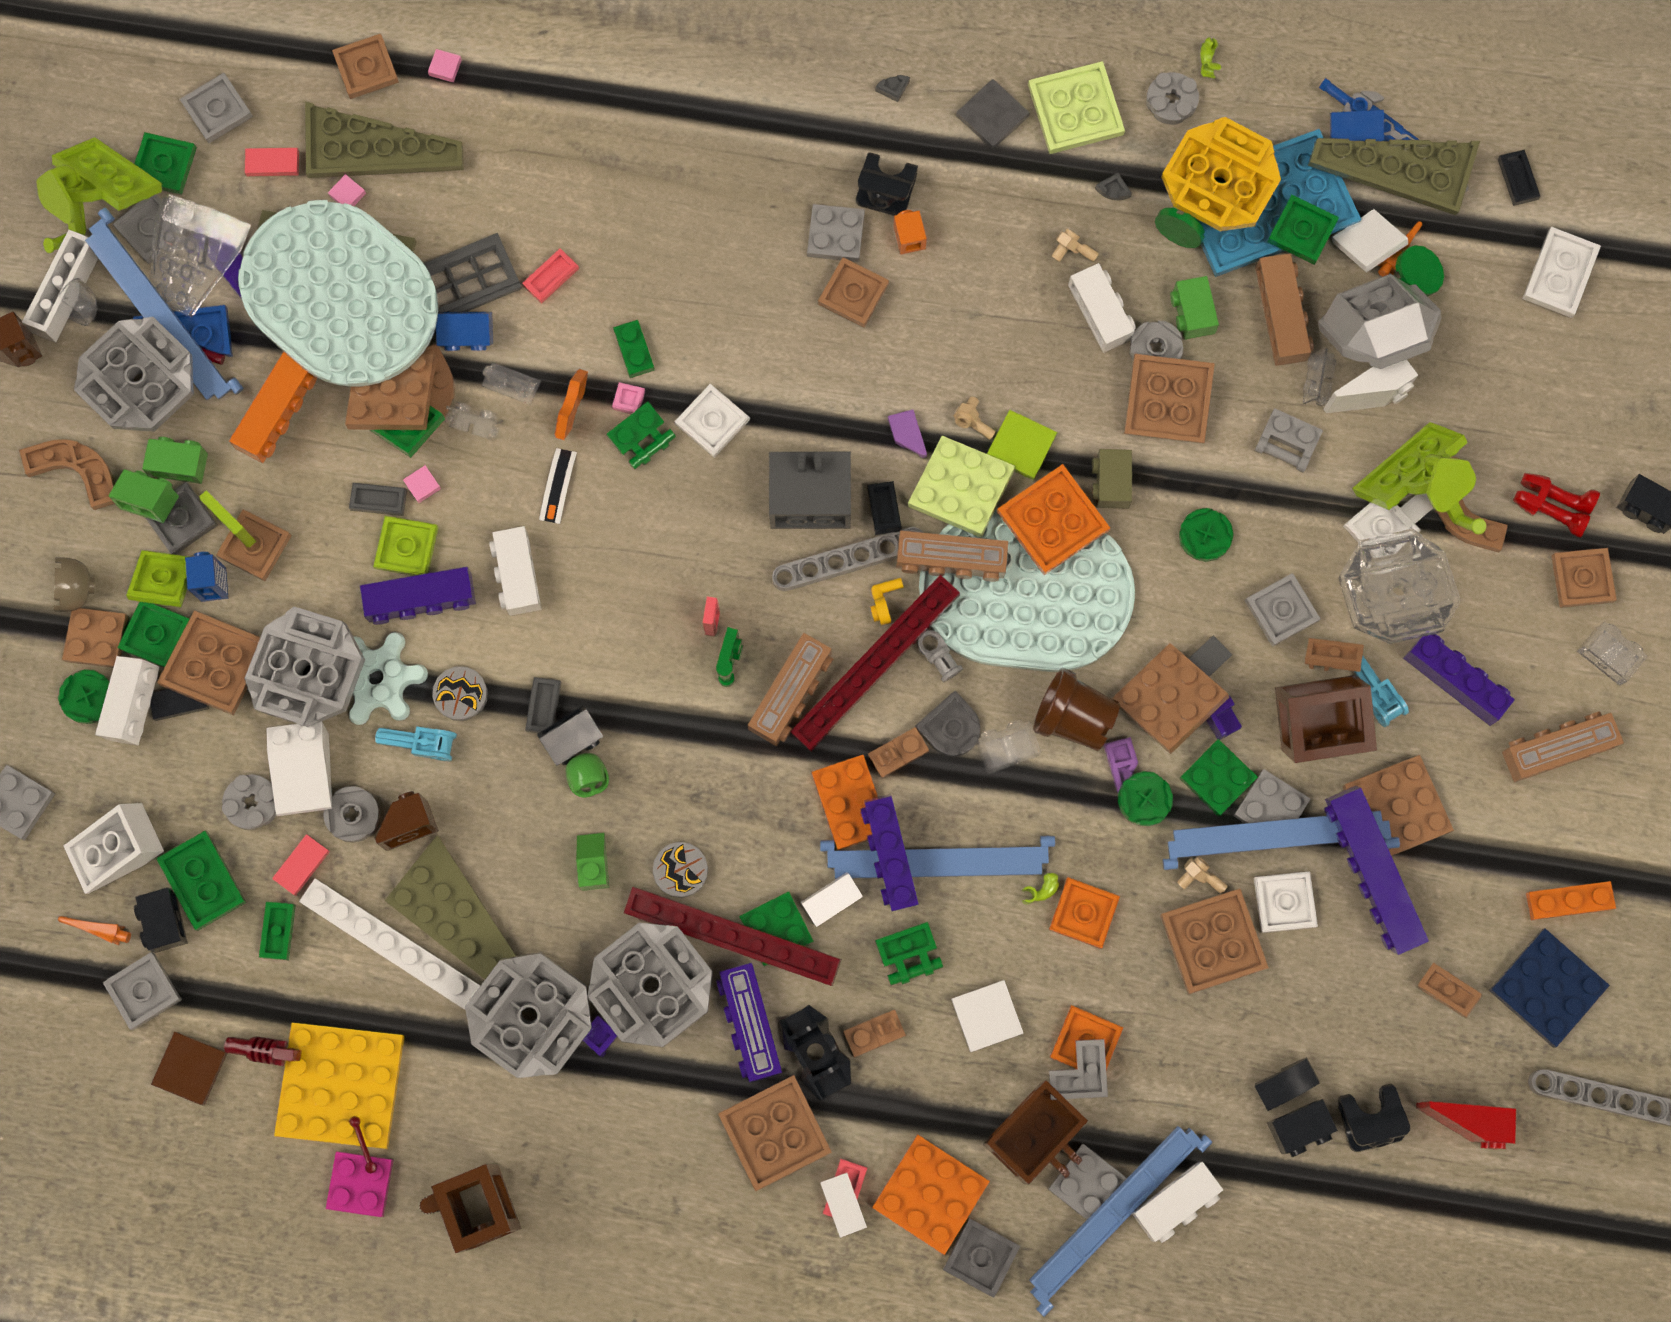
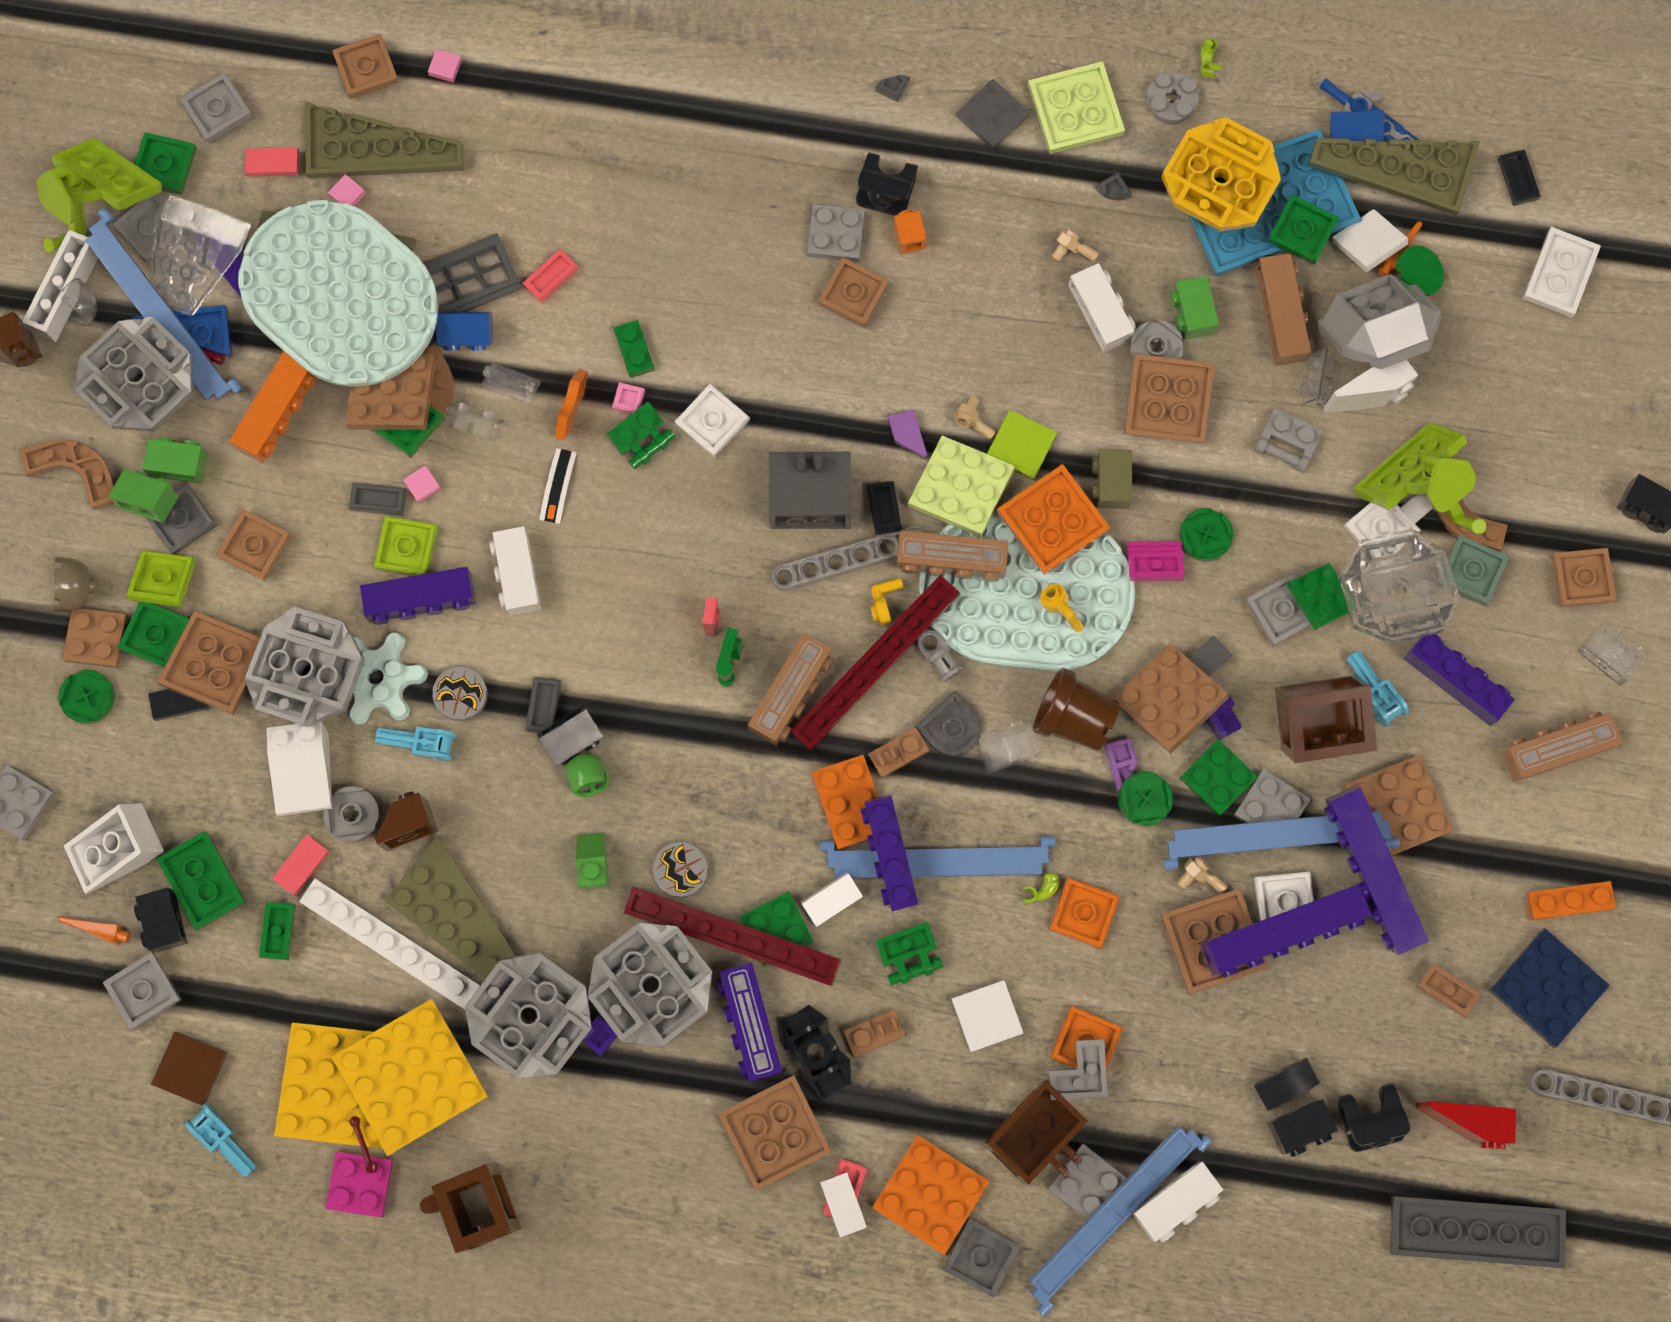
white brick [95,656,160,745] -> none
blue brick [185,552,229,602] -> none
lime tile [199,490,256,548] -> none
light grey plate [222,774,276,830] -> none
dark red hinge [224,1036,302,1066] -> none
green tile [1155,208,1205,248] -> none
medium nougat plate [1305,638,1364,672] -> none
red piece [1513,473,1600,538] -> none
none -> medium azure connector [184,1103,257,1177]
none -> yellow plate [332,999,488,1156]
none -> yellow plate [1040,584,1084,633]
none -> dark pink plate [1127,541,1184,581]
none -> dark purple brick [1200,884,1372,978]
none -> green plate [1287,562,1358,631]
none -> dark grey plate [1390,1196,1566,1268]
none -> sand green plate [1436,535,1509,607]

